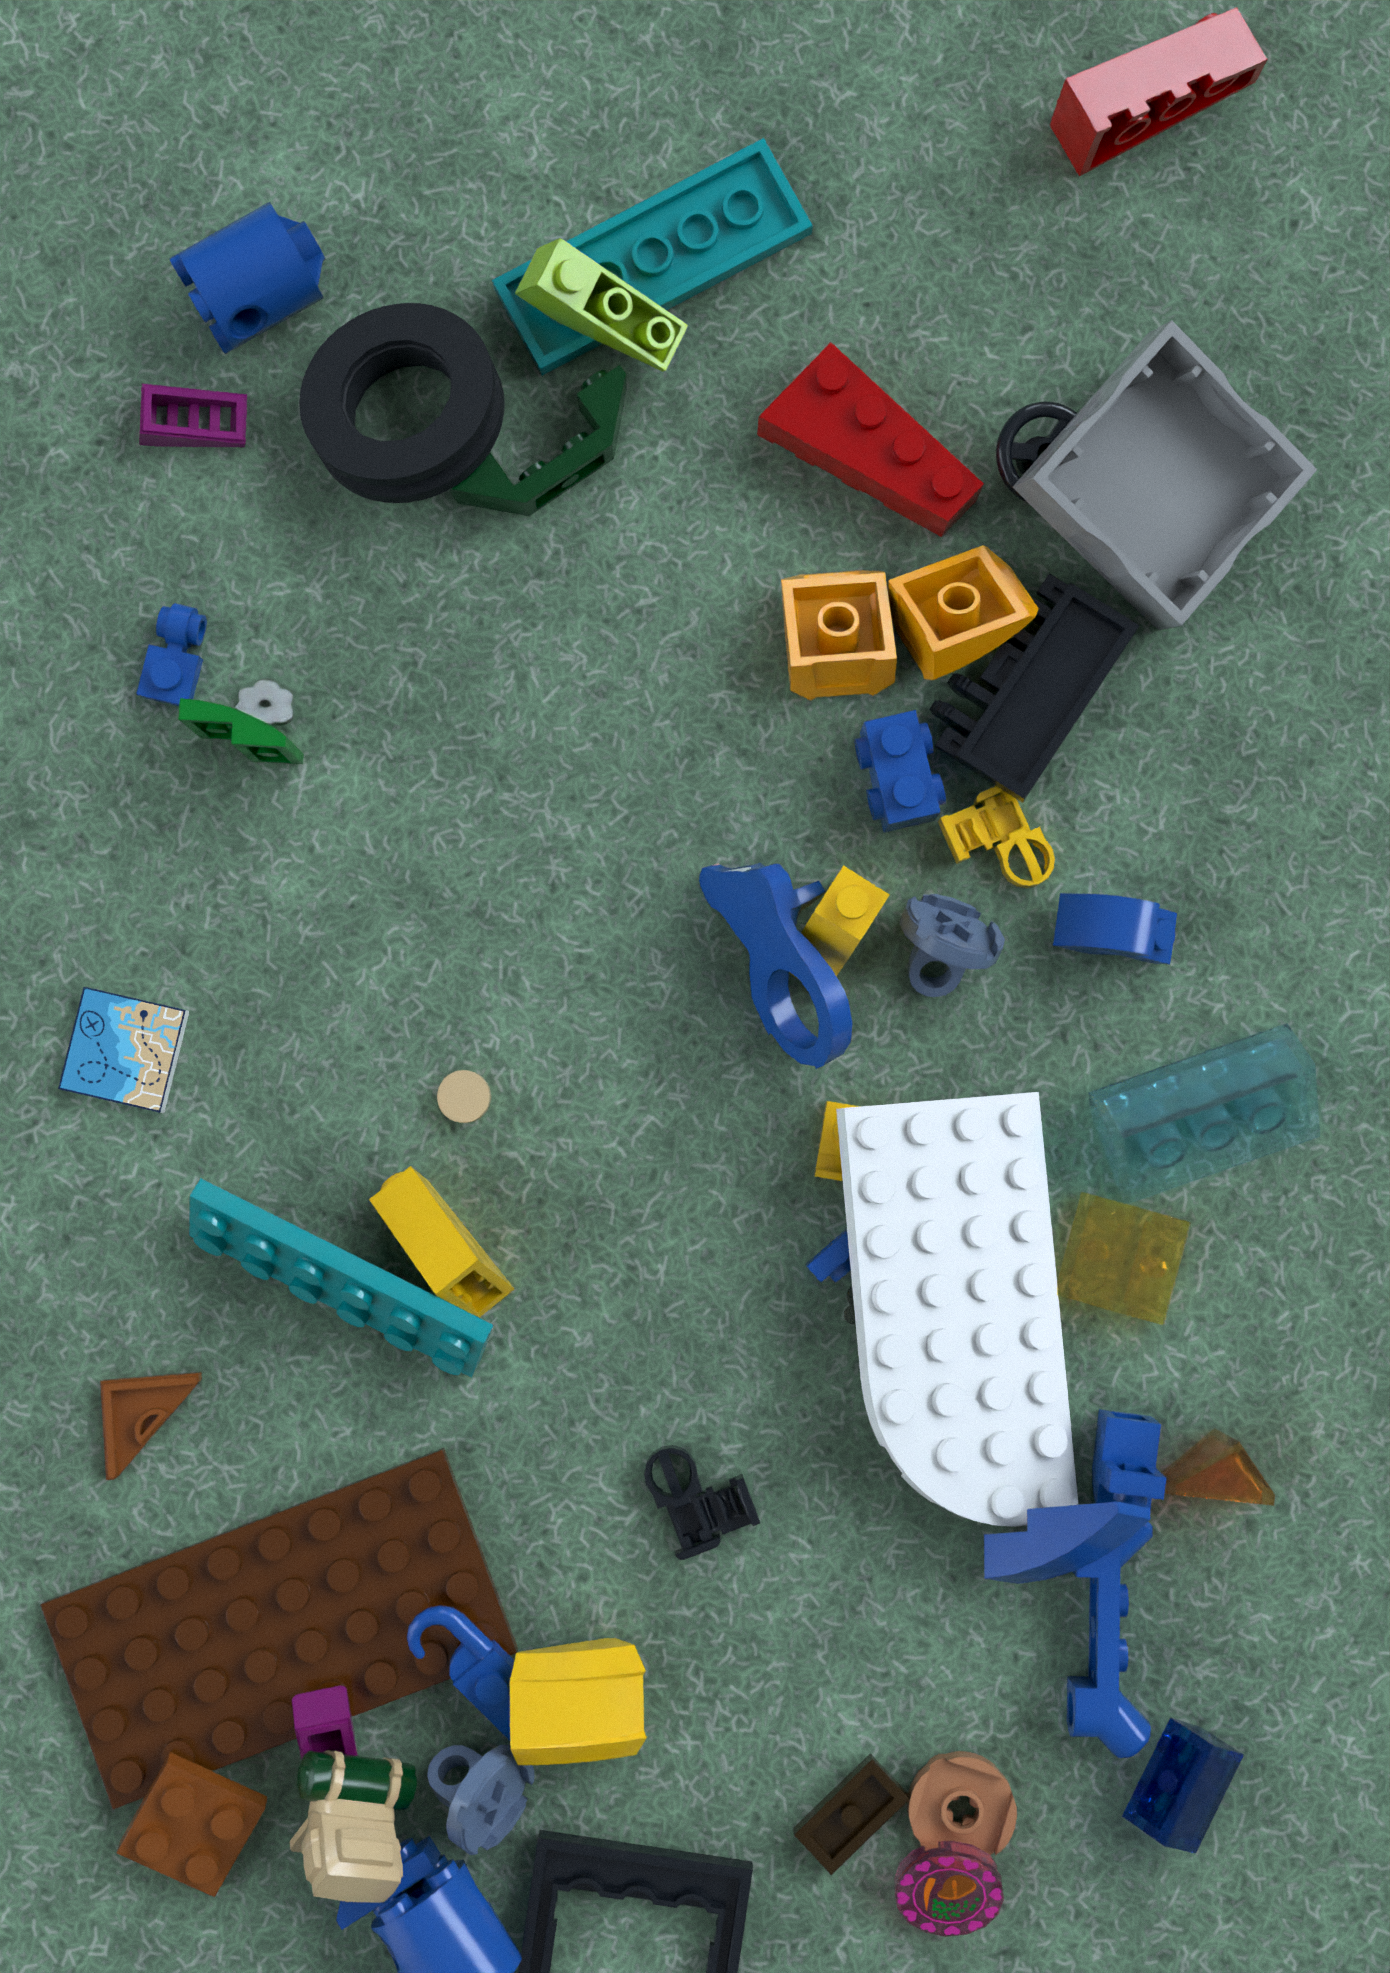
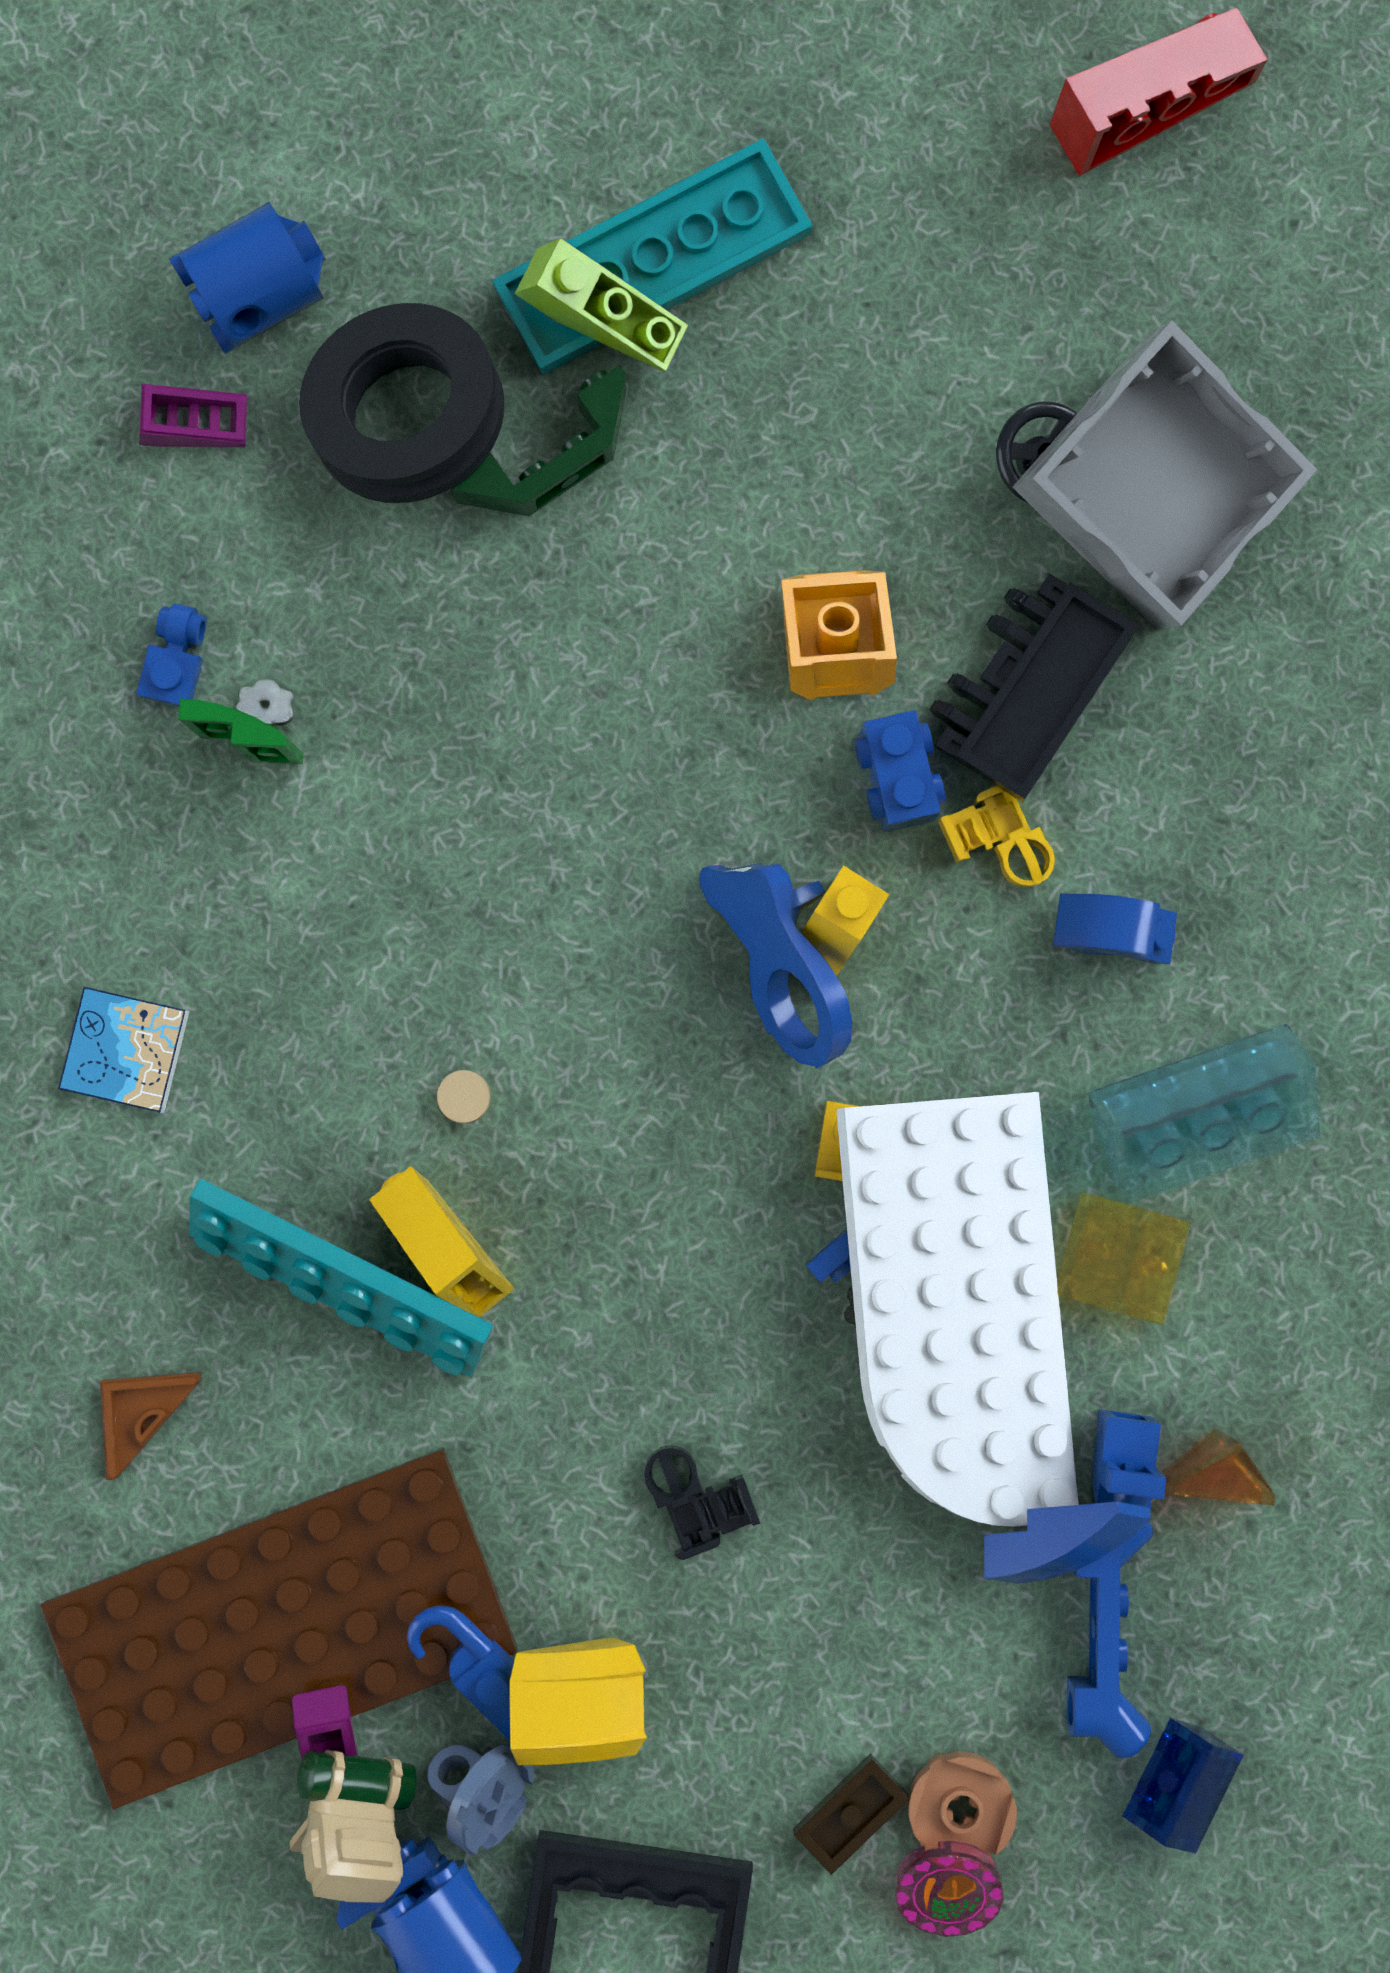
dark orange plate [117,1752,267,1897] -> none
red wedge [757,342,984,537] -> none
light orange slope [888,545,1039,680] -> none
sand blue tile [899,894,1005,997] -> none

